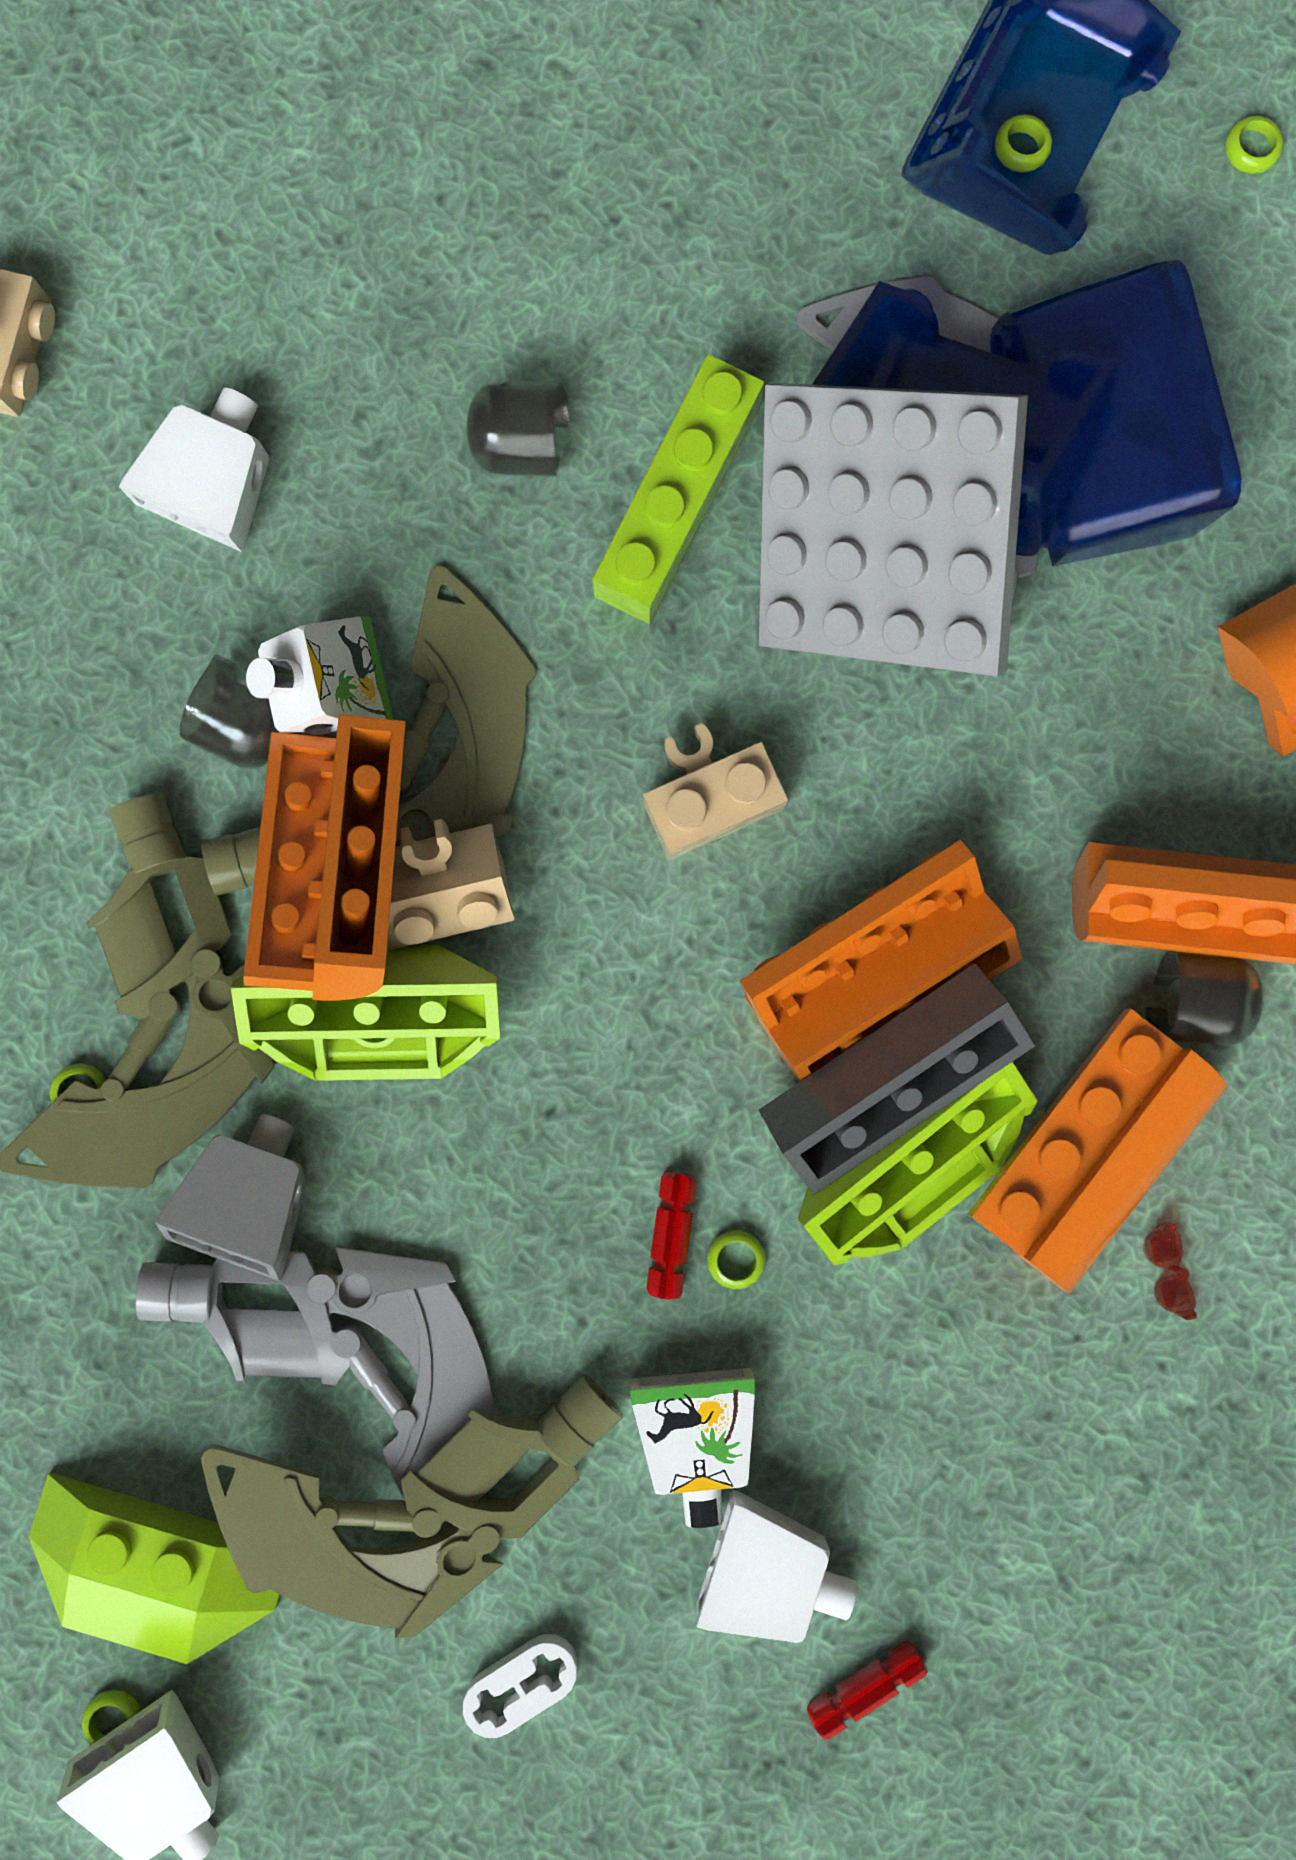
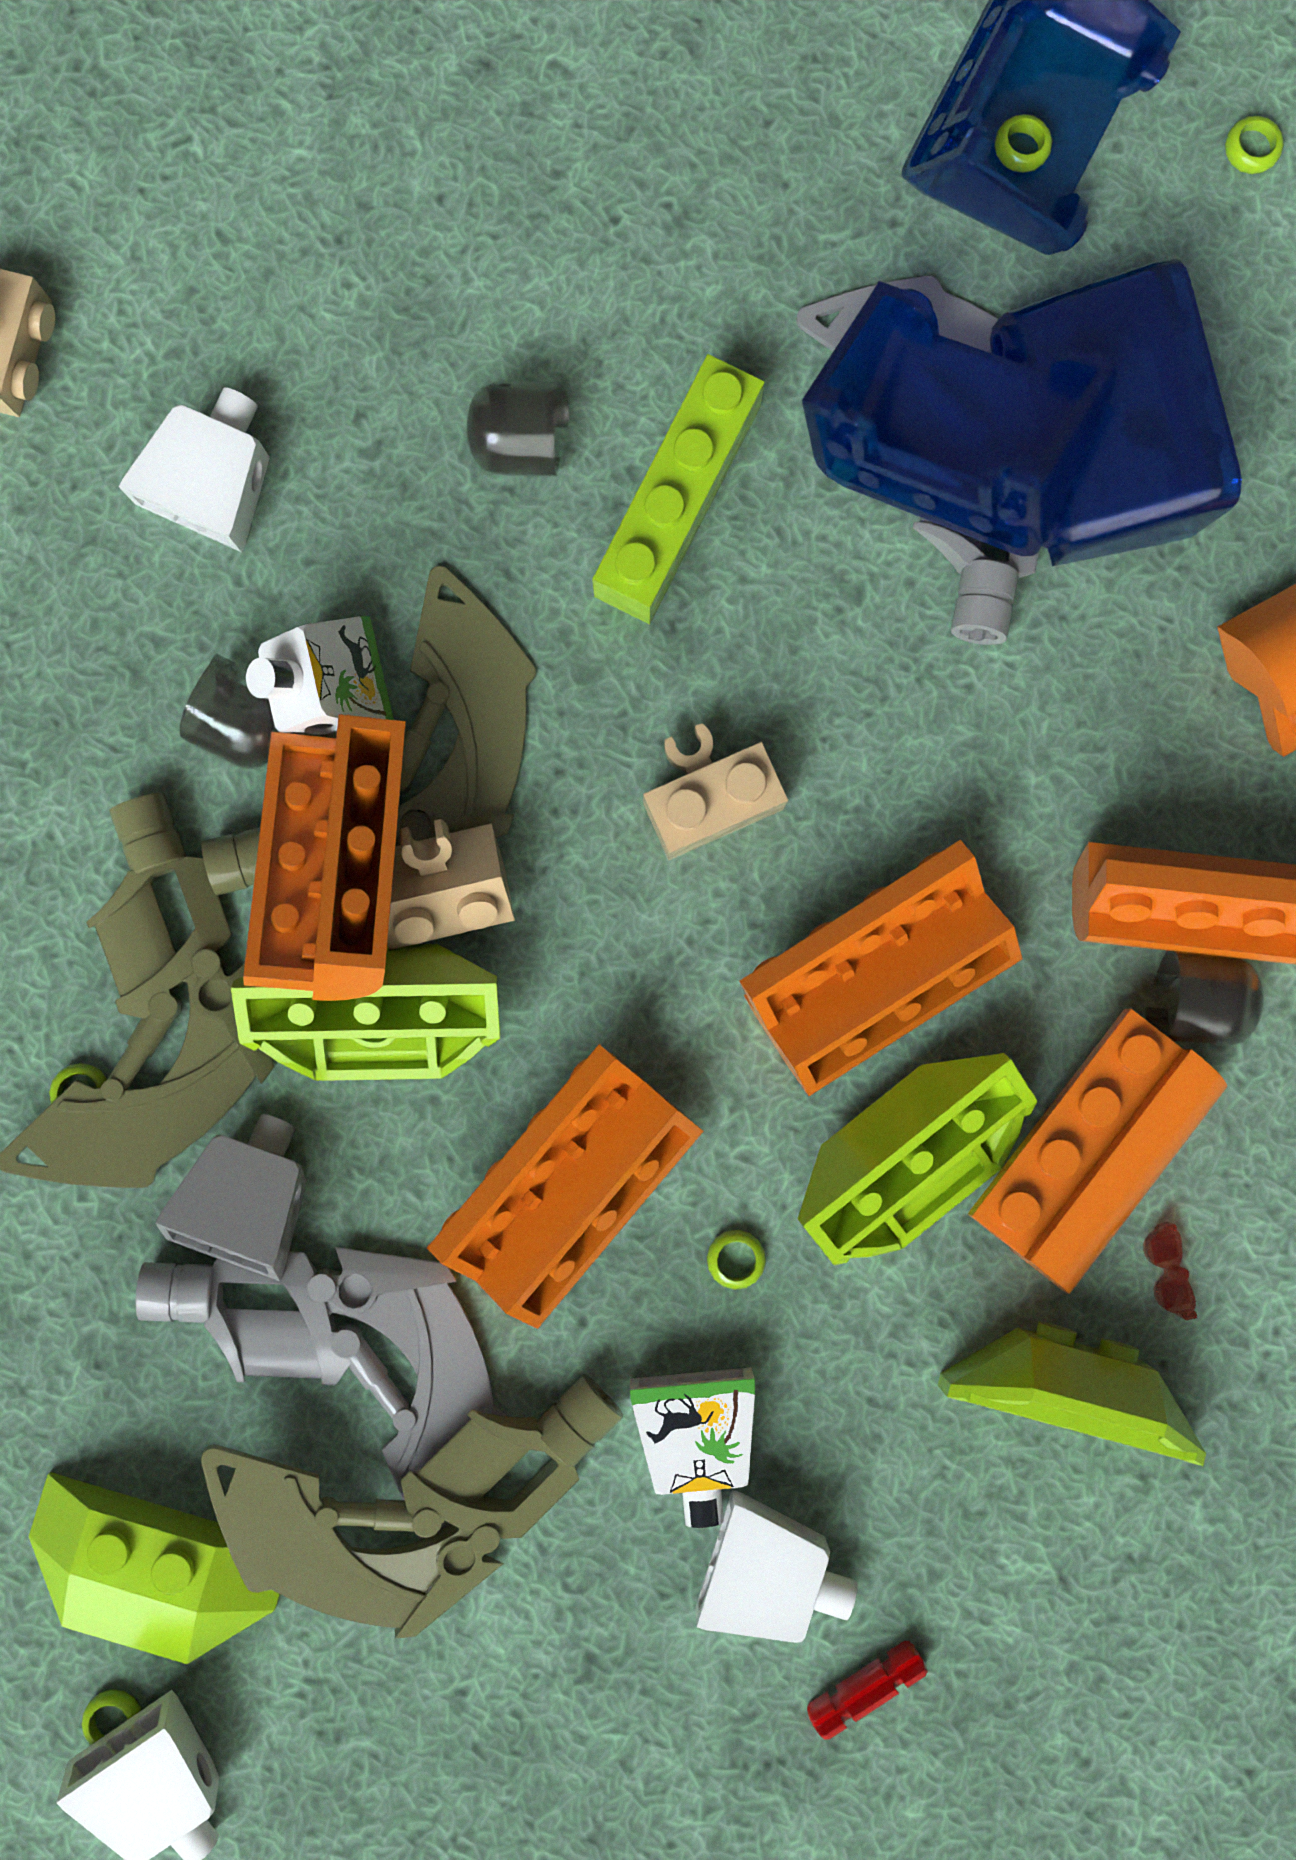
white beam [463,1634,577,1738] -> none
red axle [646,1172,697,1300] -> none
light grey plate [759,383,1028,676] -> none
dark grey brick [759,963,1035,1195] -> none
none -> orange brick [427,1044,704,1329]
none -> lime wedge [937,1321,1206,1466]

